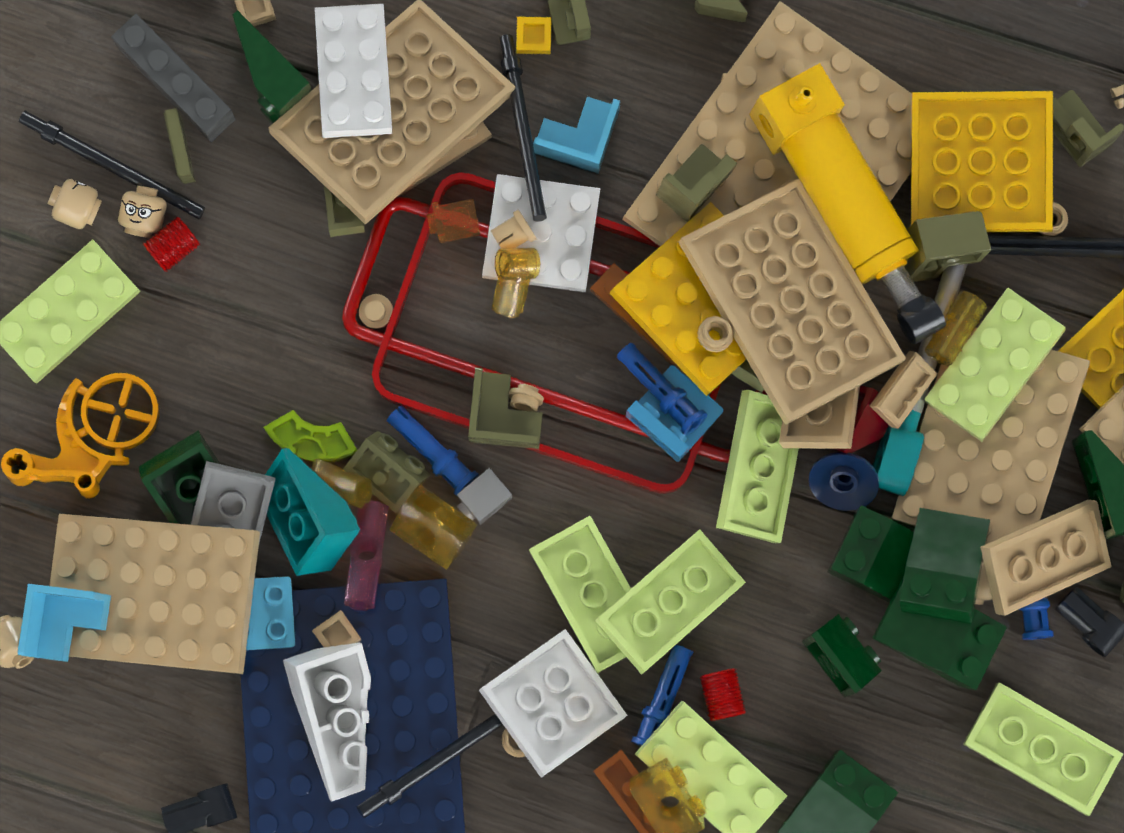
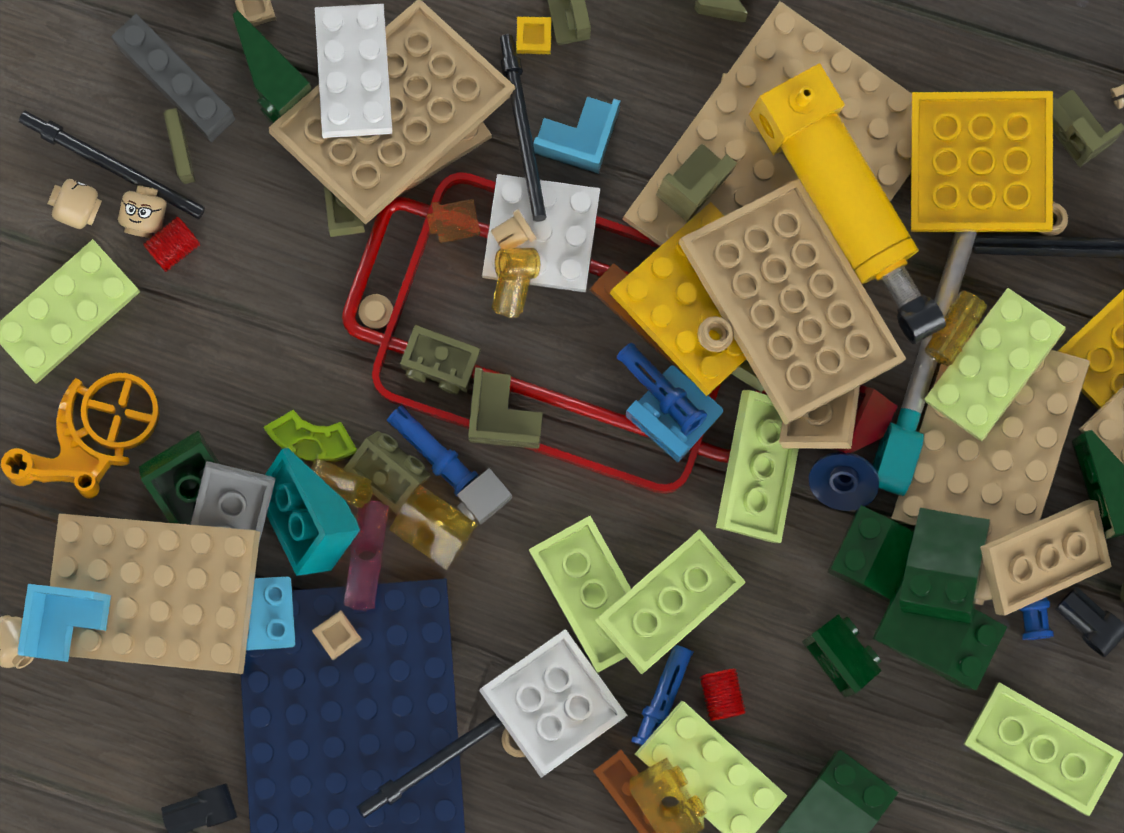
white wedge [283,643,371,801] -> none
tan plate [509,384,544,412] -> none
tan plate [870,351,938,429] -> none
olive panel [904,211,991,282] -> none
none -> olive bracket [400,325,481,395]

